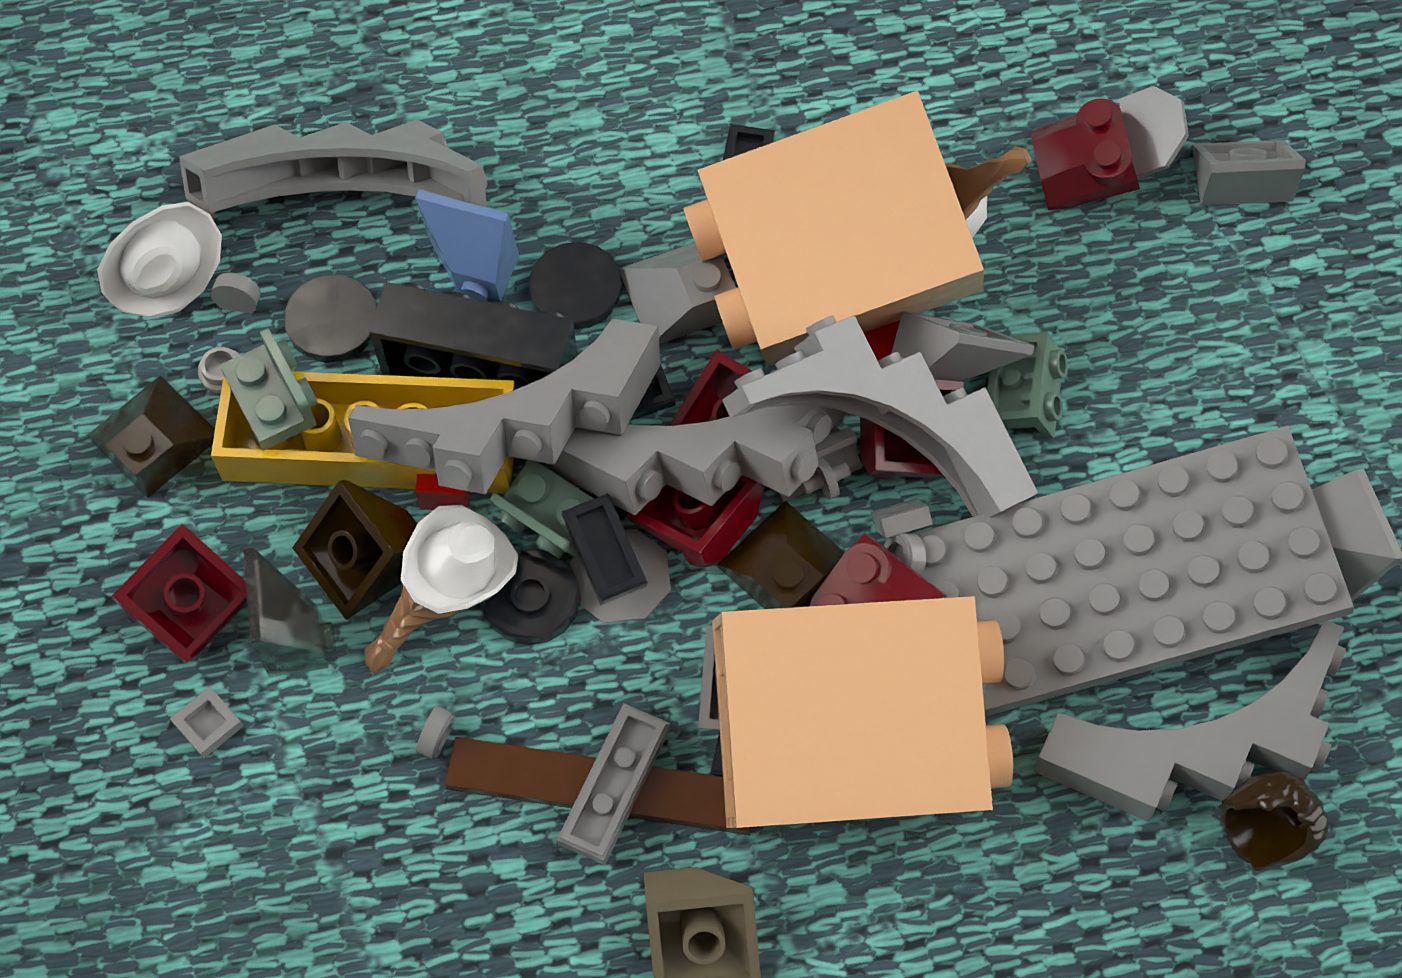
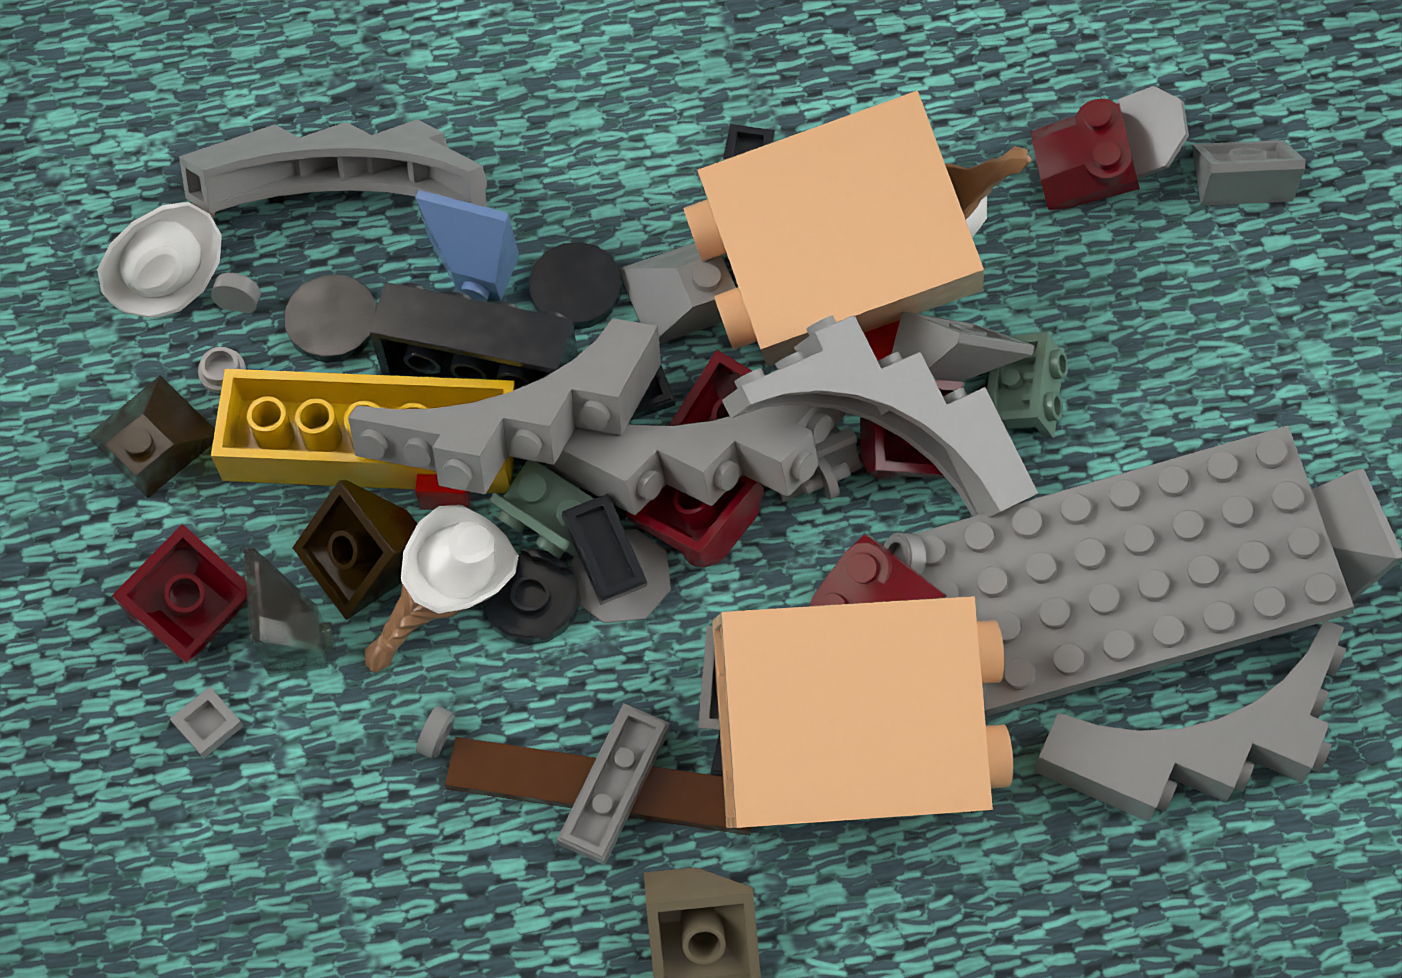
sand green bracket [219,328,318,451] -> none
dark brown slope [717,500,845,609] -> none
light grey tile [870,498,933,538] -> none
dark brown hair [1219,772,1328,871] -> none

